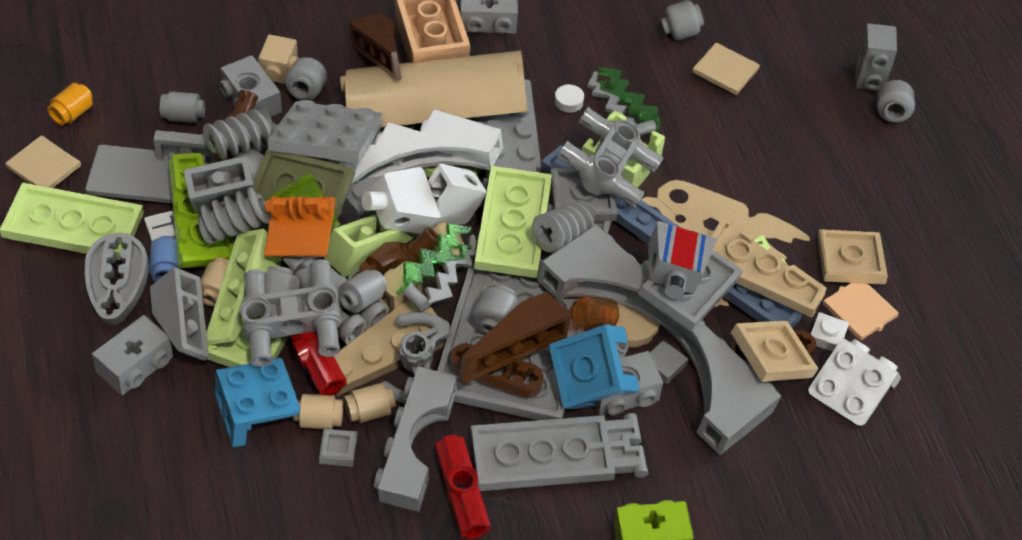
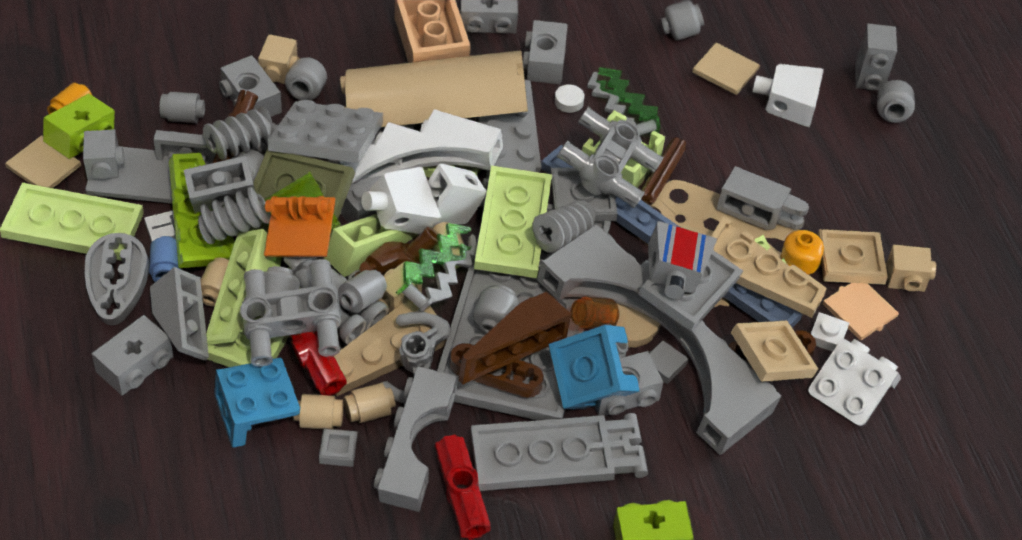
reddish brown slope [349,12,402,80] -> none
none -> lime brick [43,94,115,159]
none -> light grey brick [83,129,125,179]
none -> light grey brick [523,20,568,84]
none -> reddish brown axle [641,137,686,205]
none -> light grey hinge [717,166,809,230]
none -> white torso [753,64,824,127]
none -> light orange head [780,230,824,275]
none -> tan brick [886,245,936,292]

